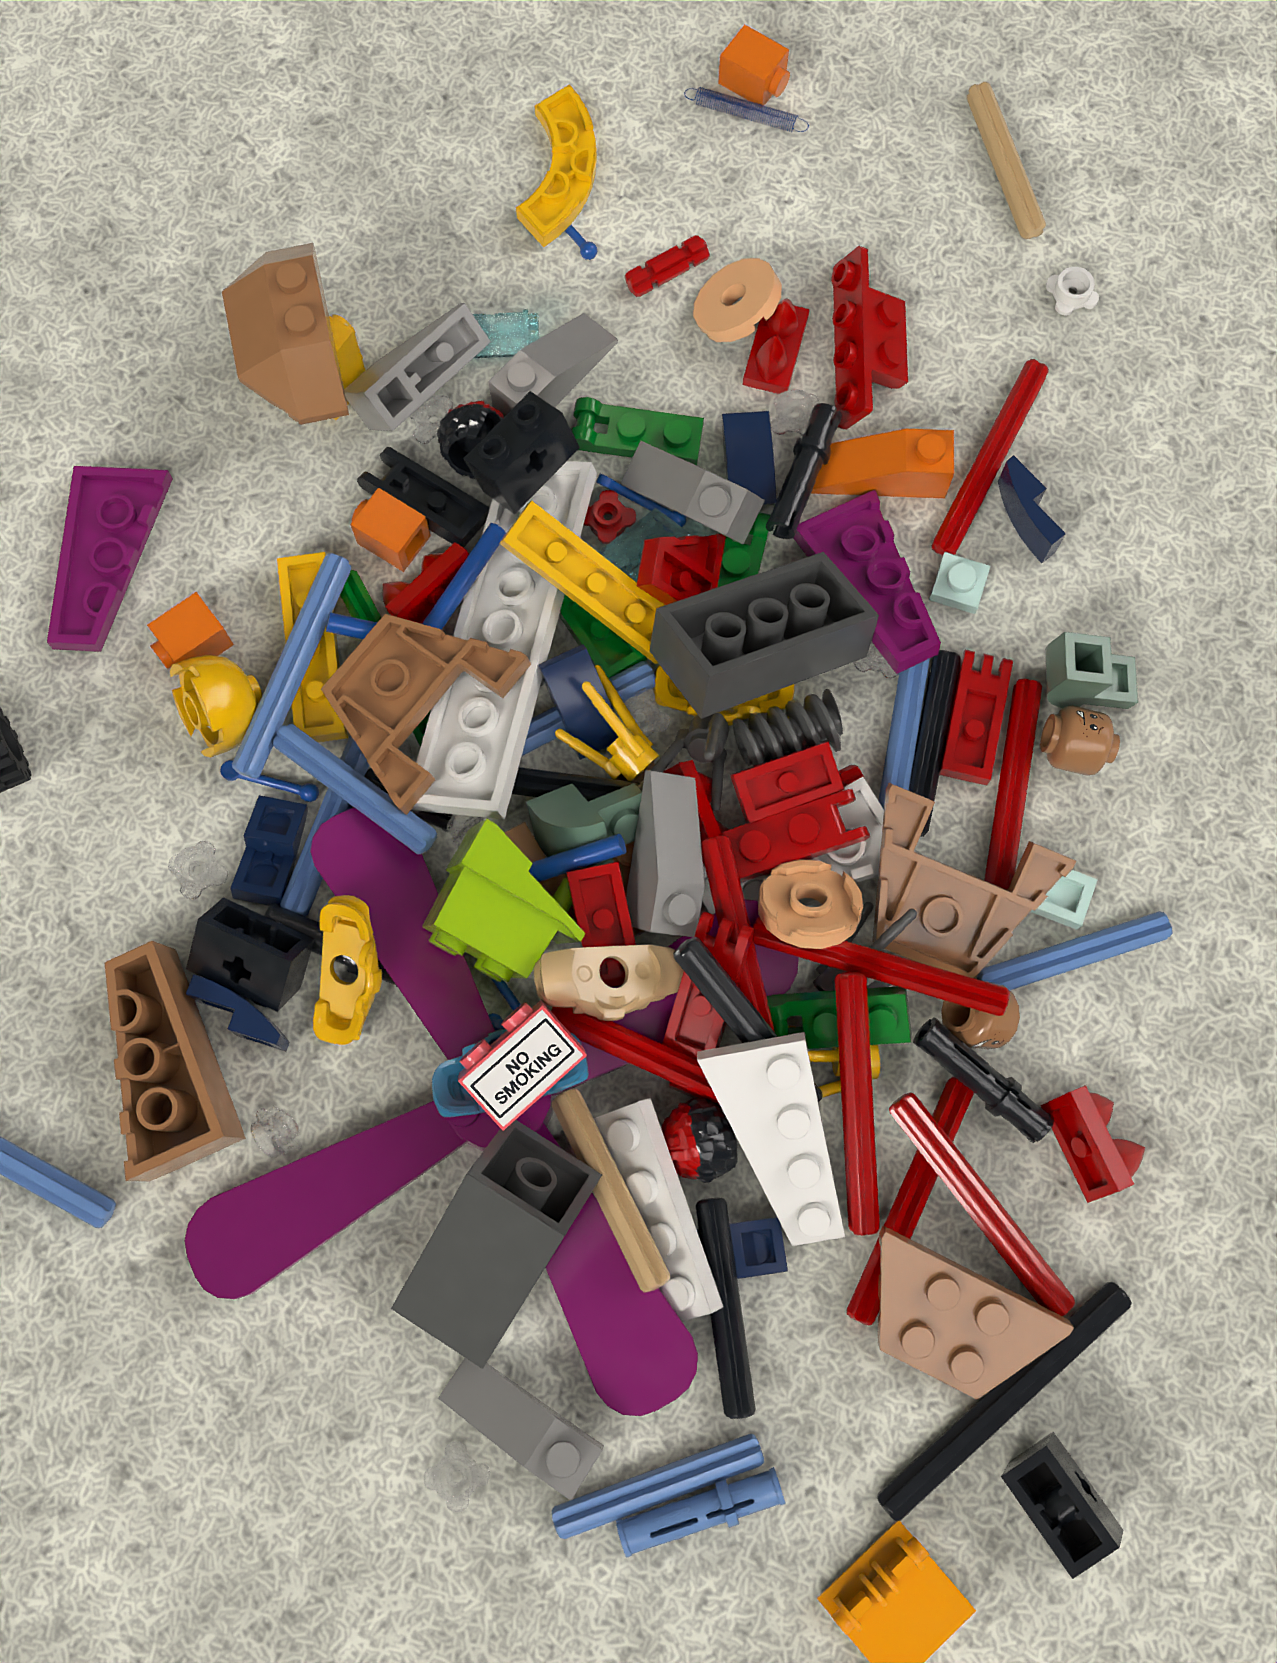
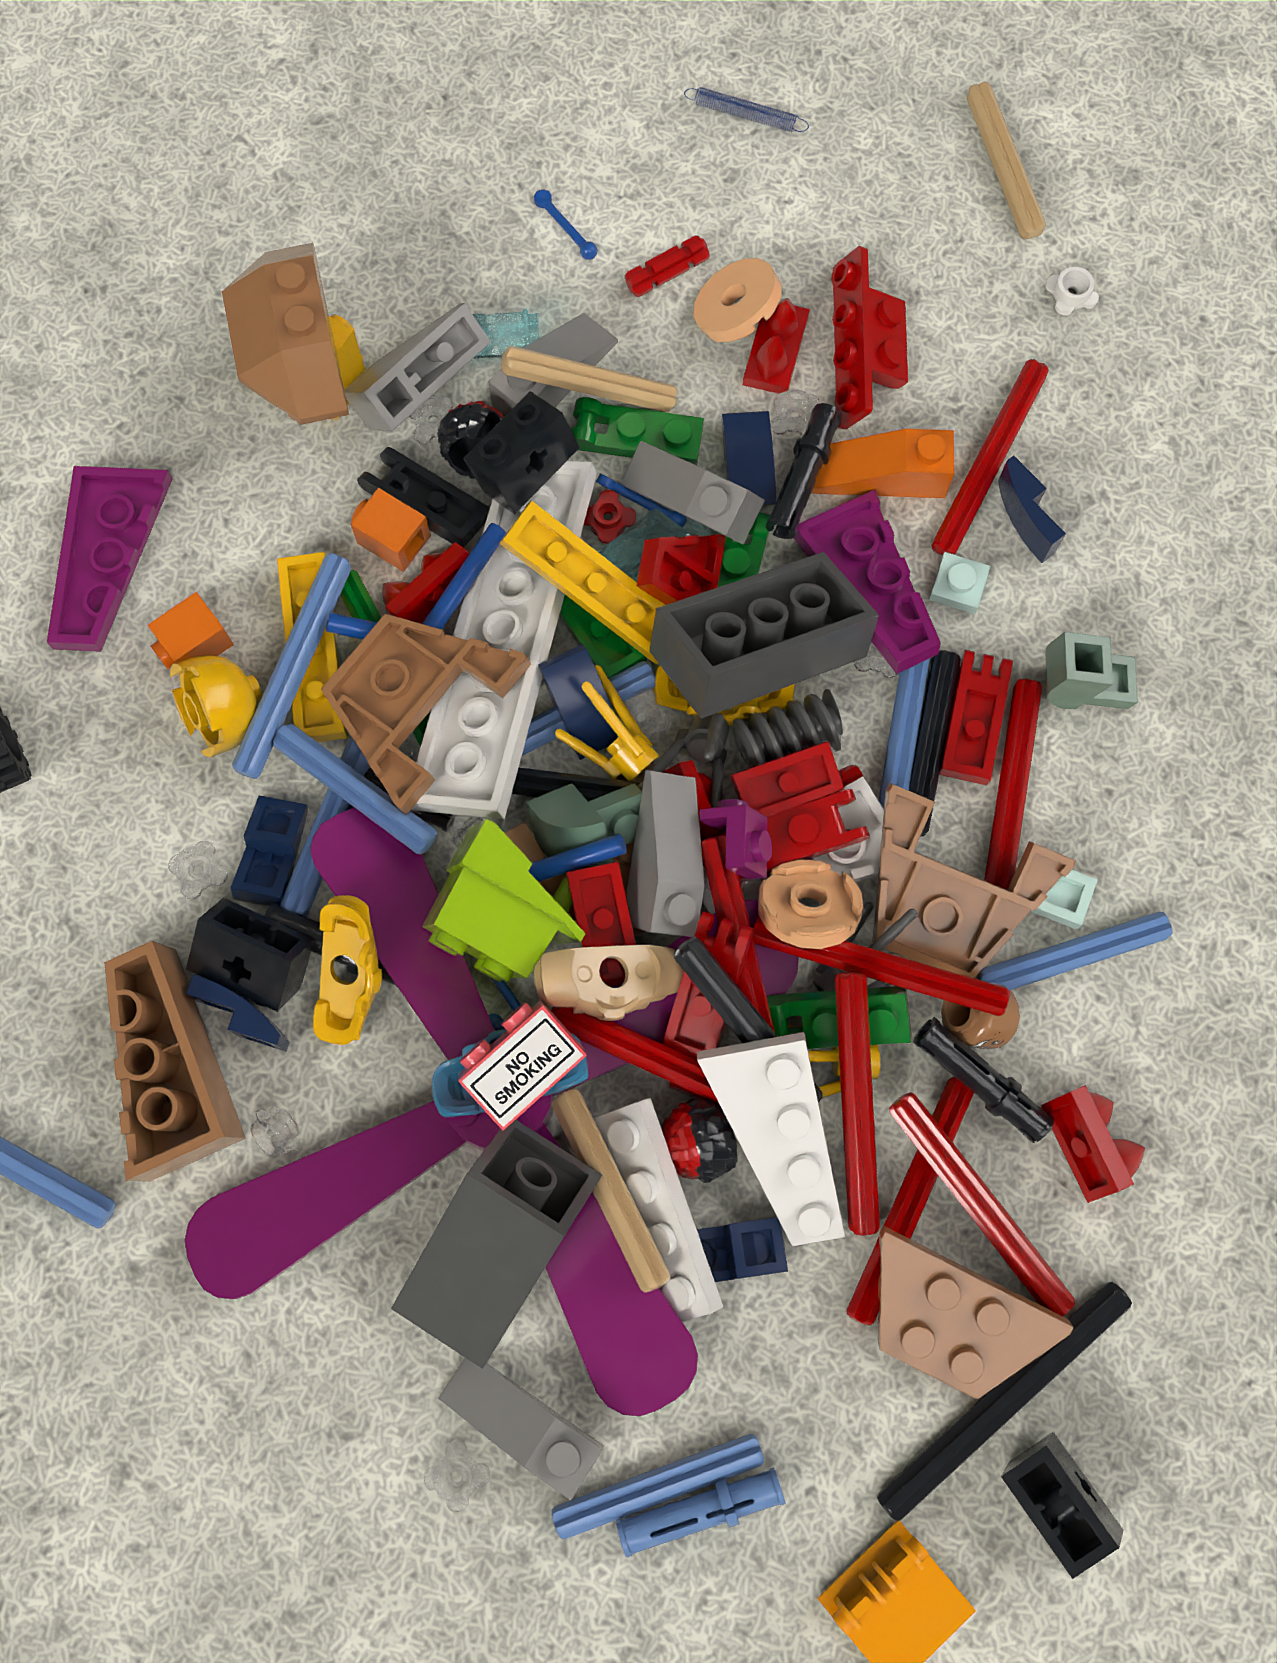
blue hinge [220,760,319,802] -> none
yellow tile [516,84,597,247] -> none
black axle [695,1197,756,1419] -> none
orange brick [718,24,790,108] -> none
medium nougat head [1040,705,1120,776] -> none
none -> tan axle [501,346,677,412]
none -> magenta bracket [700,799,772,879]

